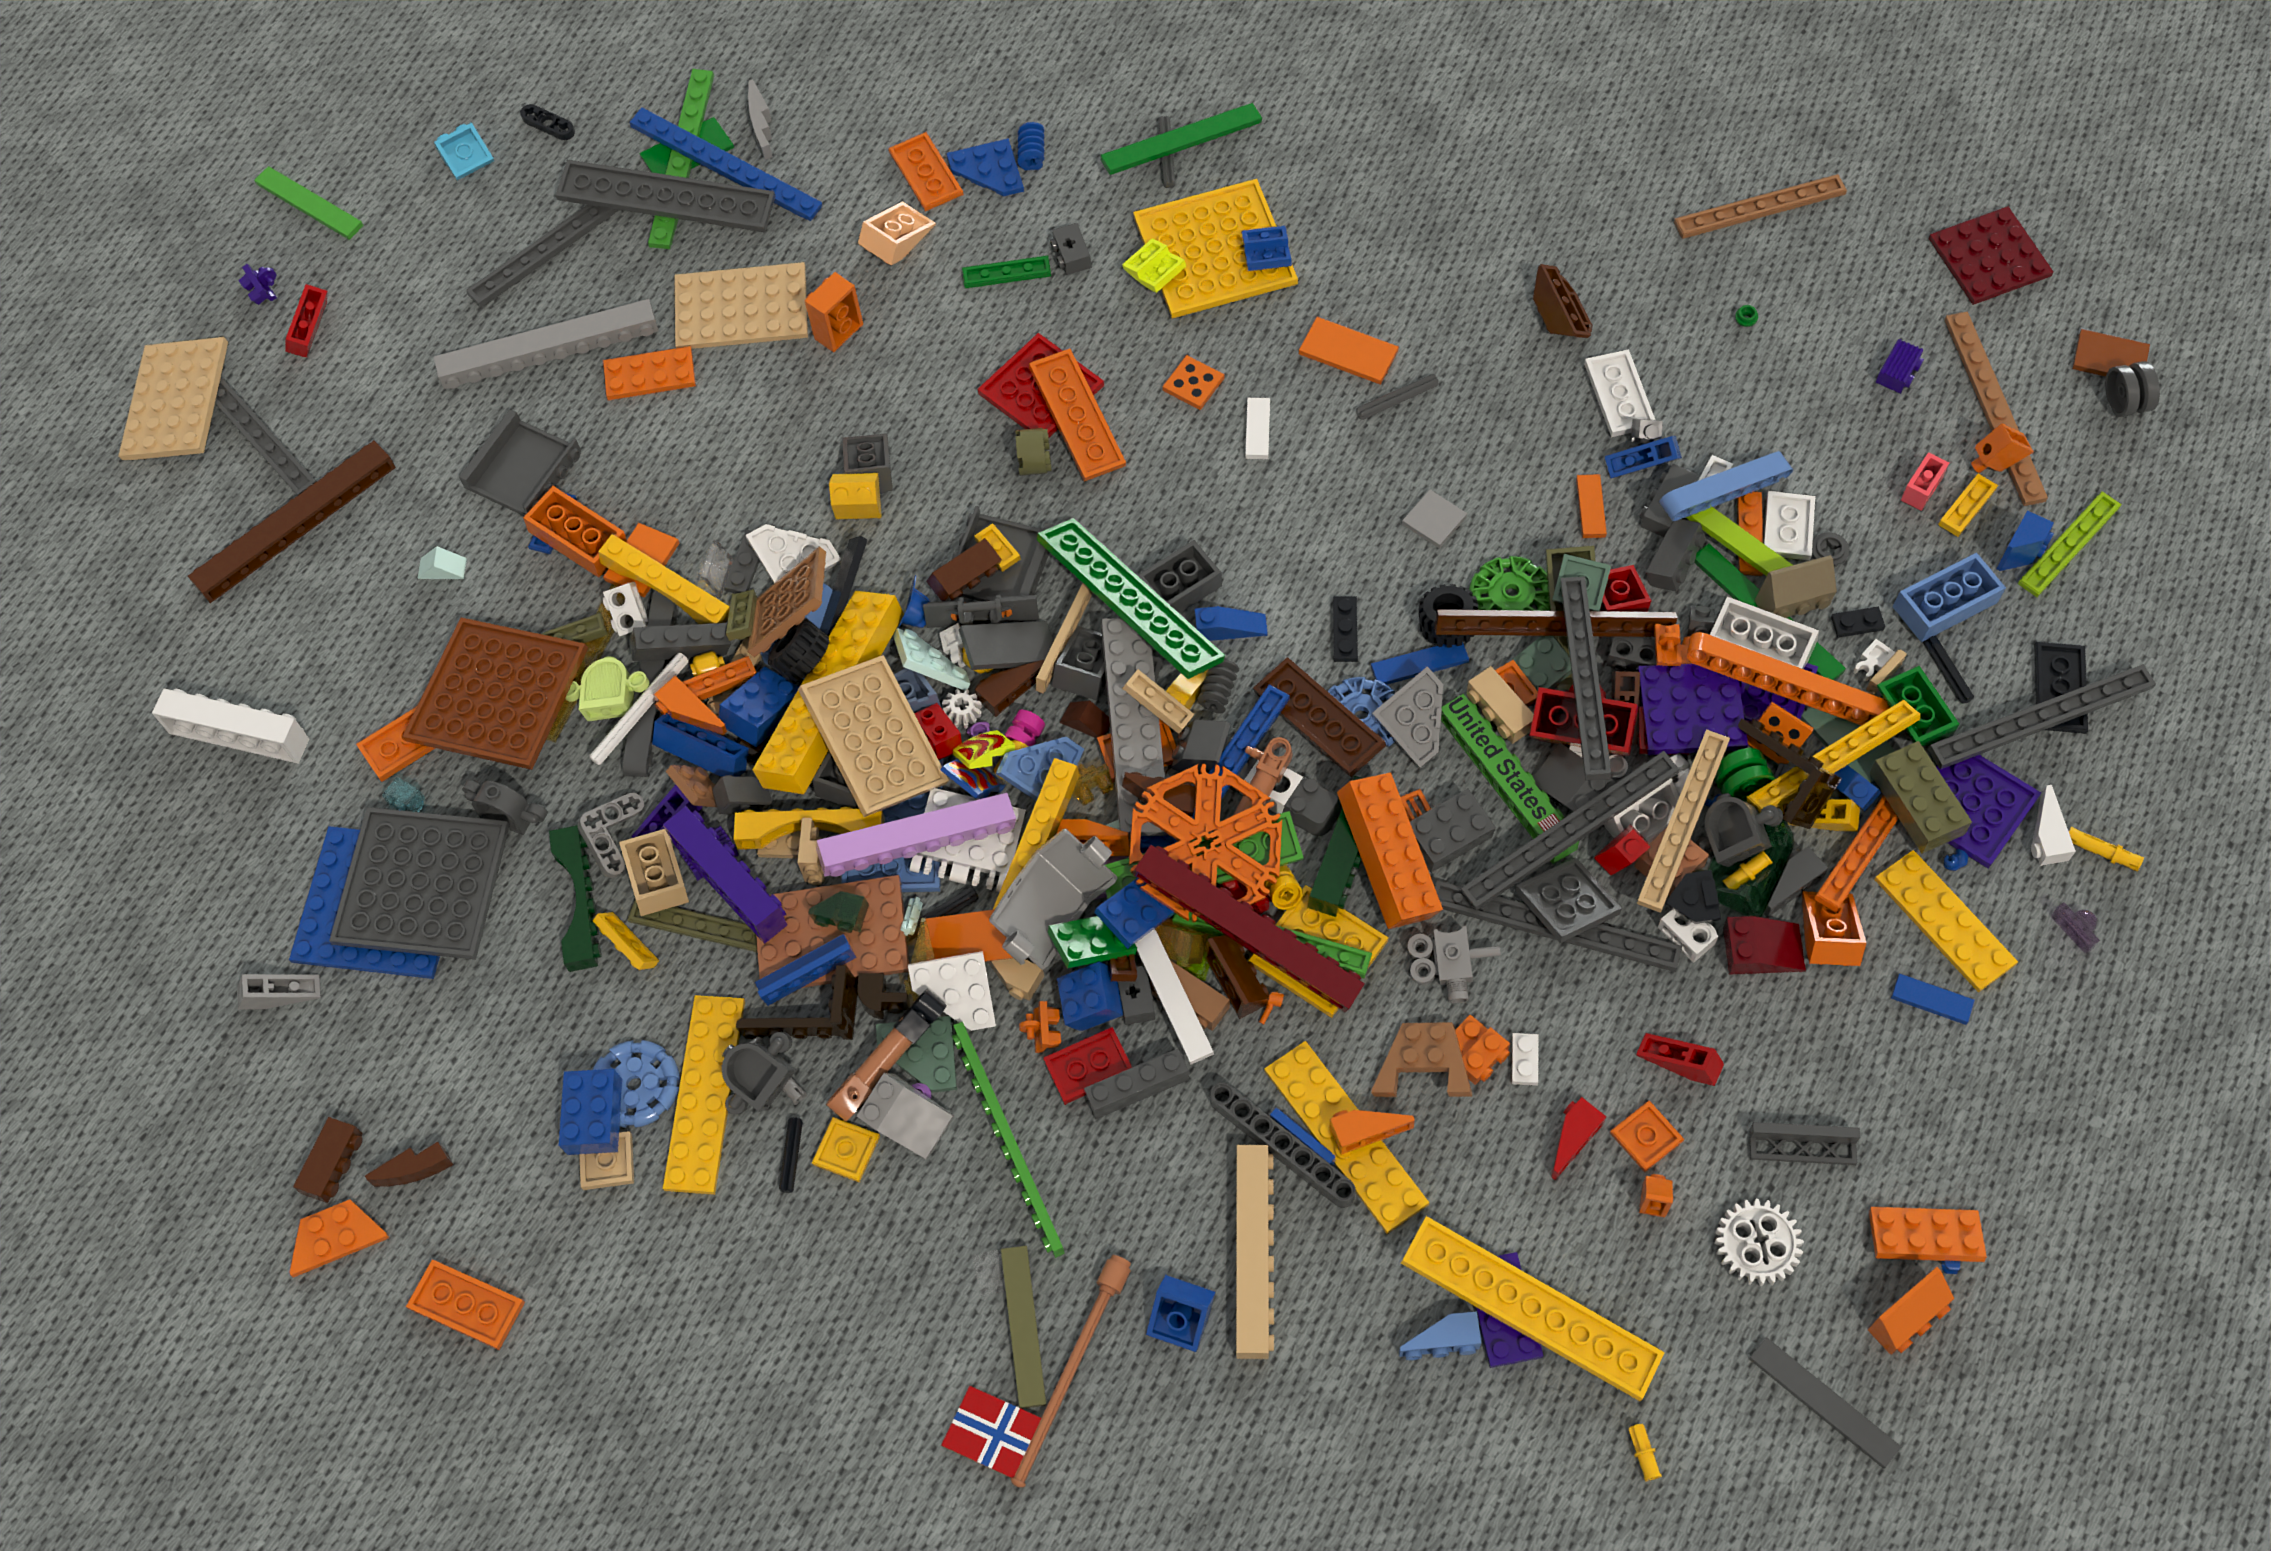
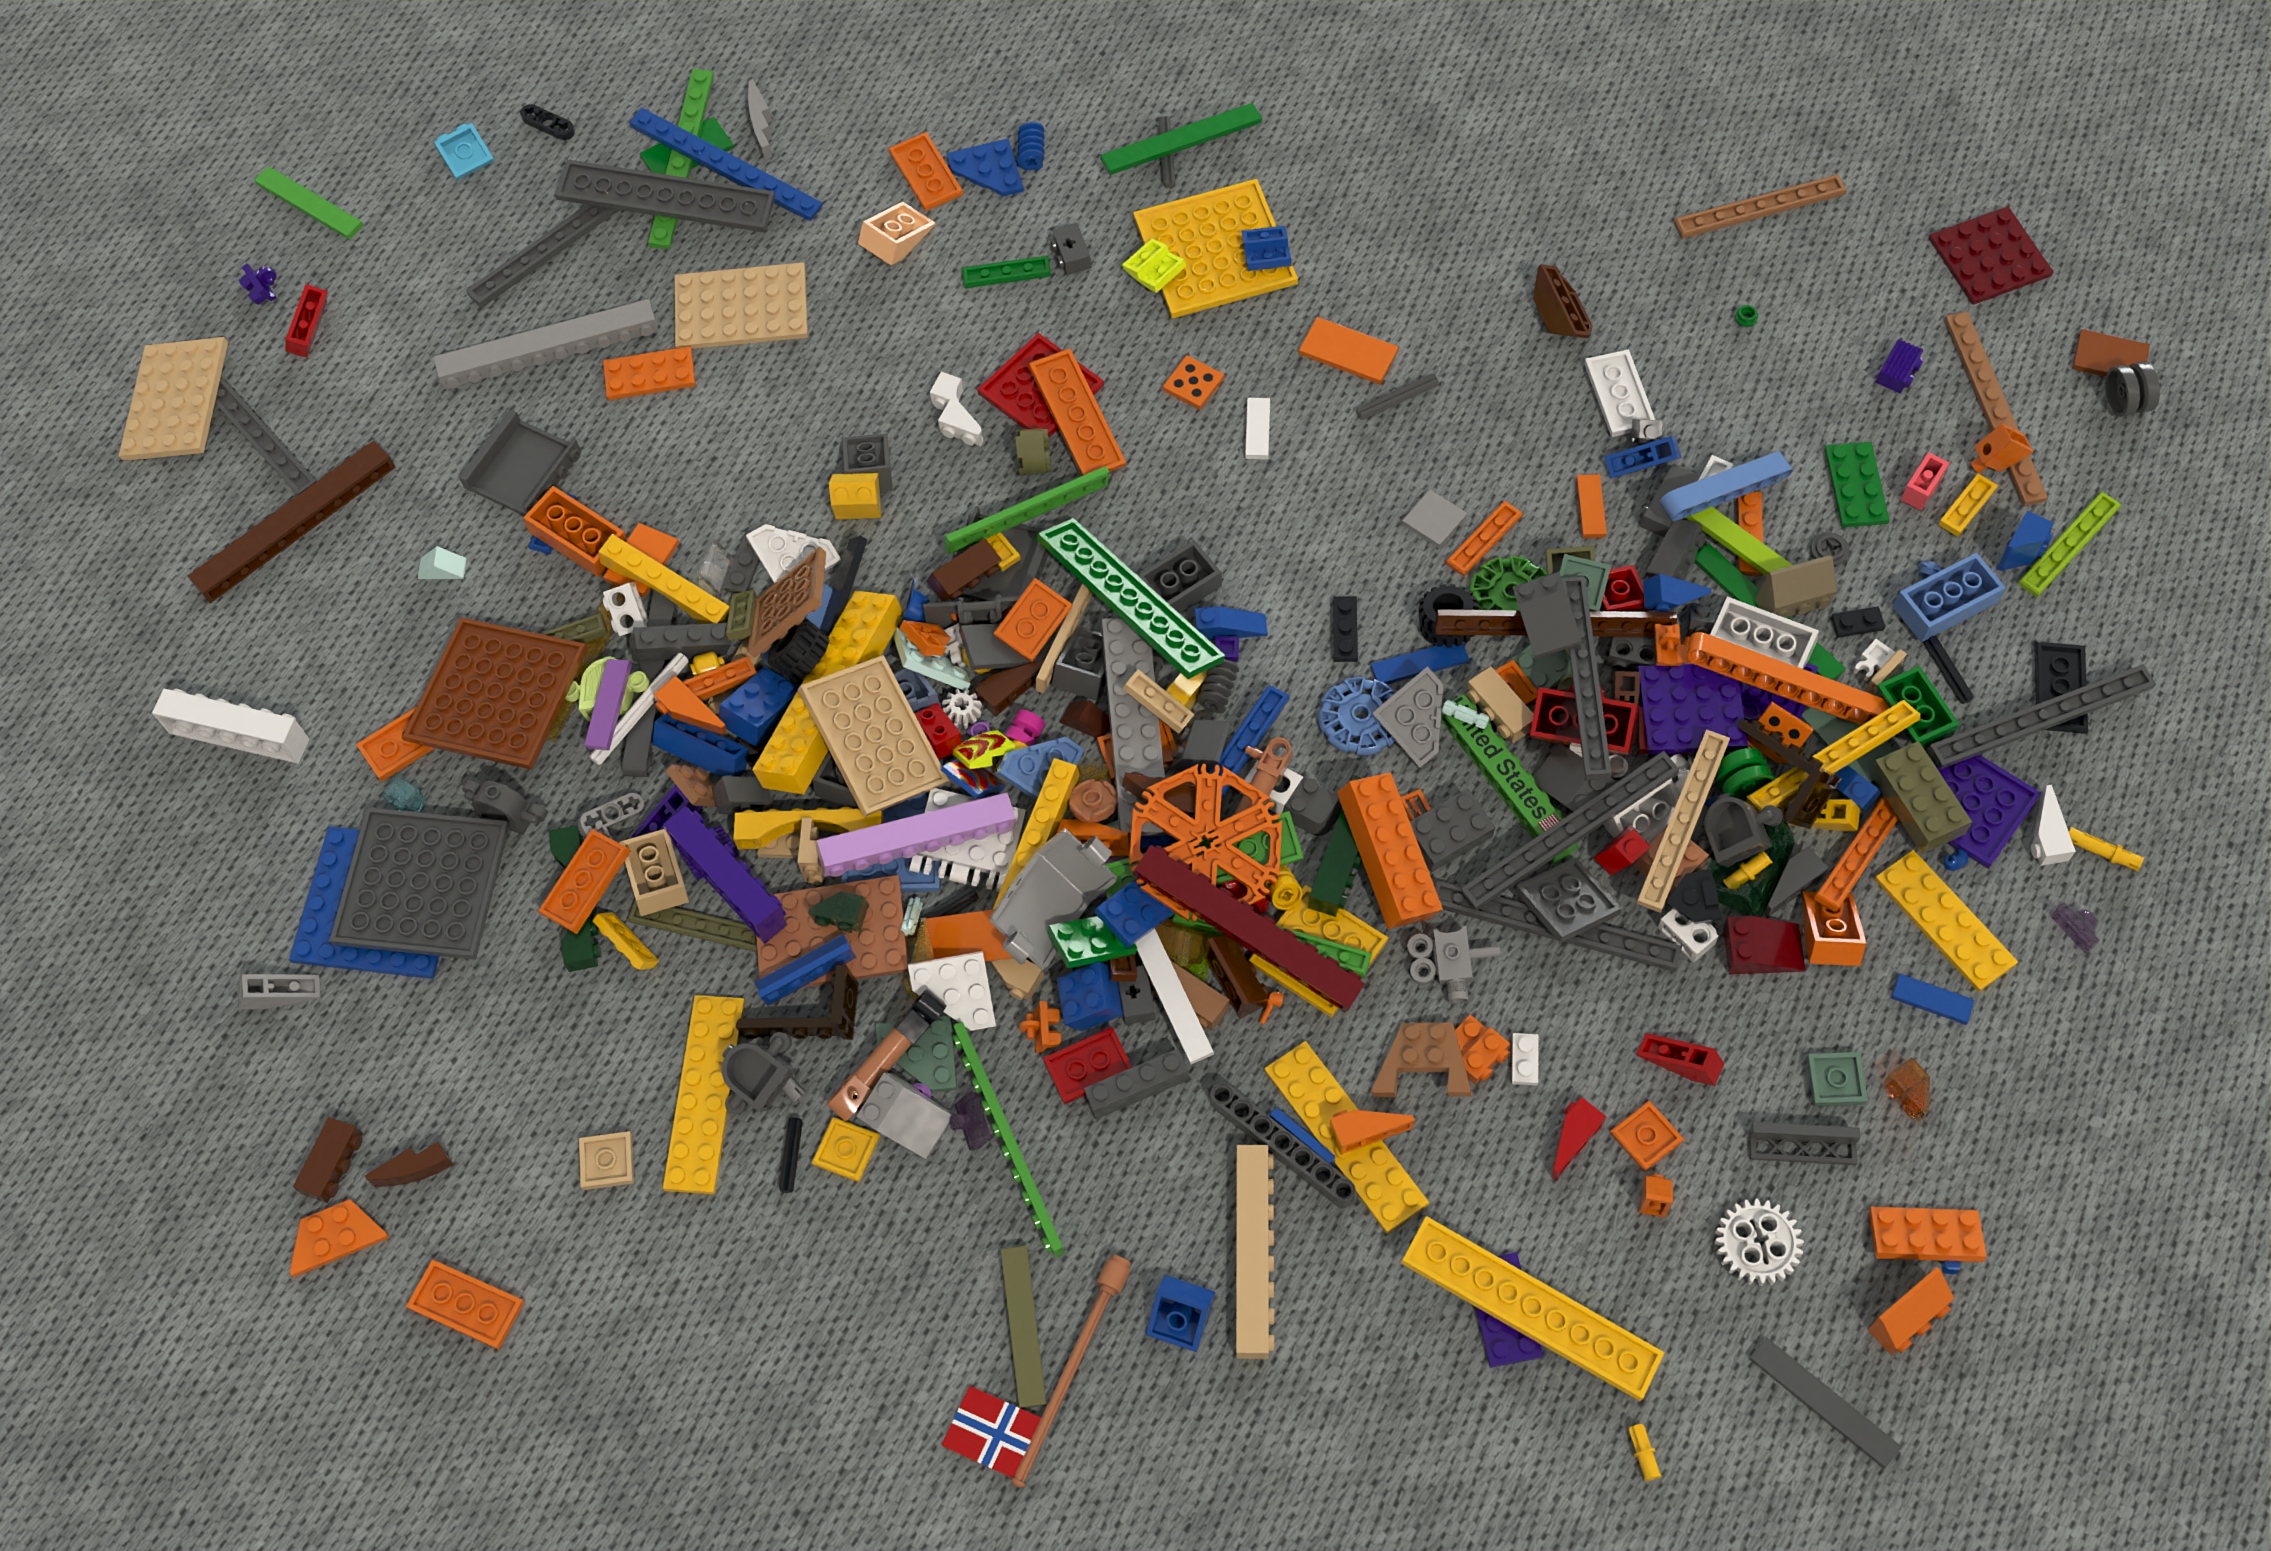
blue brick [559,1069,622,1155] -> none
medium blue plate [592,1040,680,1128] -> none
orange brick [804,272,863,352] -> none
dark brown brick [857,973,910,1019] -> none
reddish brown plate [1253,657,1386,777] -> none
medium blue slope [1399,1311,1481,1360] -> none
white plate [1763,491,1815,561] -> none
none -> orange tile [537,829,631,934]
none -> medium lavender tile [584,659,632,750]
none -> orange plate [900,620,951,657]
none -> white arch [930,372,983,446]
none -> bright green tile [944,466,1110,555]
none -> clear purple tile [949,1092,992,1151]
none -> orange tile [993,578,1073,663]
none -> nougat tile [1069,779,1117,823]
none -> dark purple plate [1215,636,1239,662]
none -> light aqua axle [1442,700,1489,729]
none -> orange tile [1446,500,1523,577]
none -> dark grey slope [1513,572,1583,659]
none -> blue slope [1643,574,1711,612]
none -> sand green plate [1806,1052,1868,1106]
none -> green plate [1824,442,1890,528]
none -> clear orange slope [1884,1057,1930,1122]
none -> medium blue plate [1918,561,1941,578]

